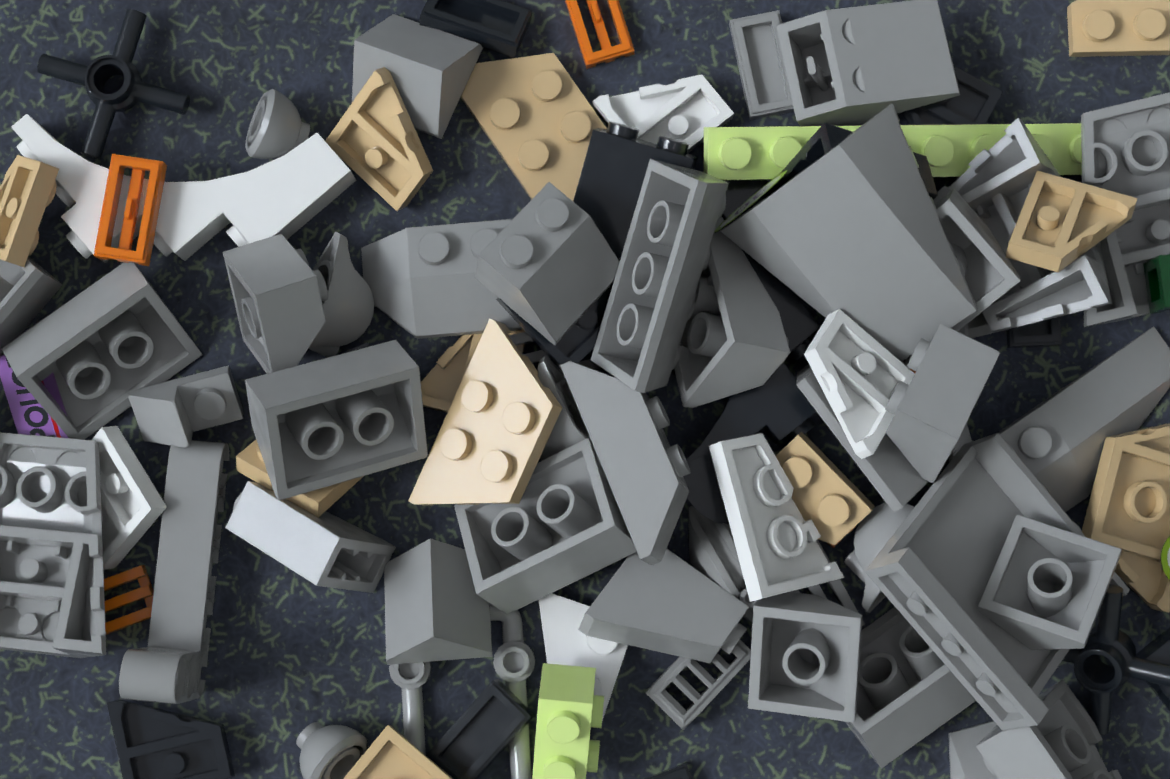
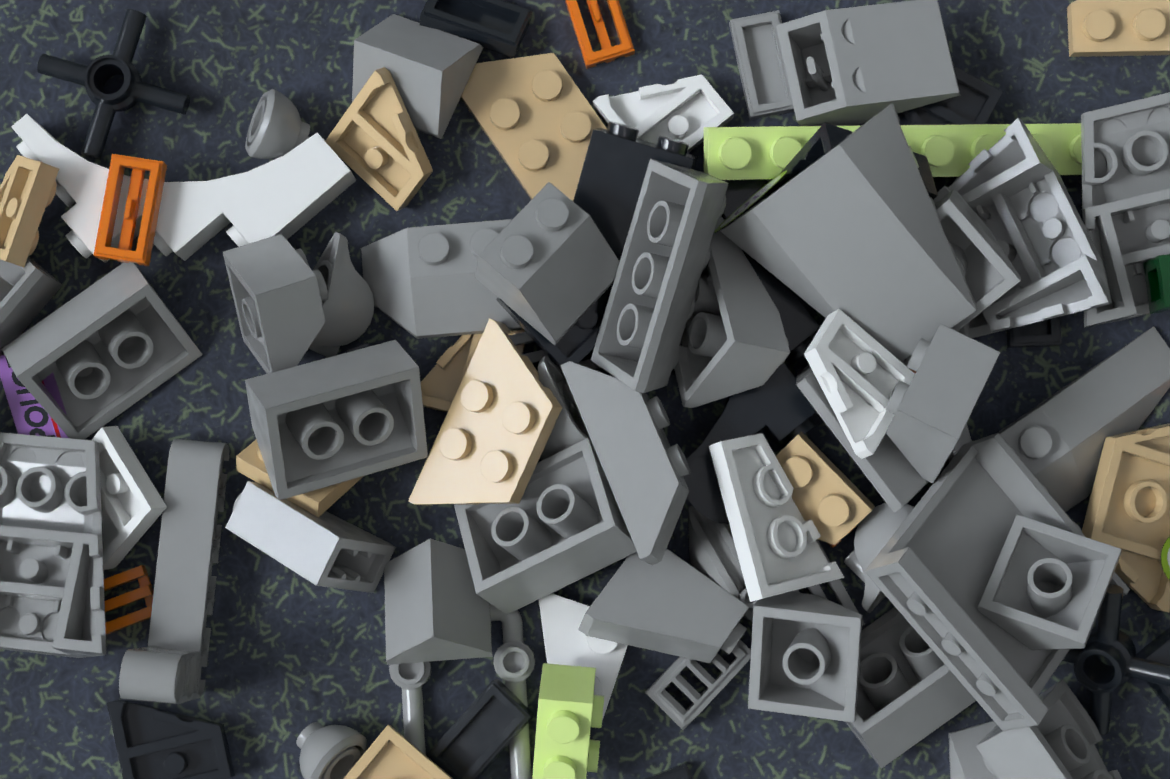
light grey slope [128,365,244,448] -> none
tan wing [1005,171,1138,273] -> none

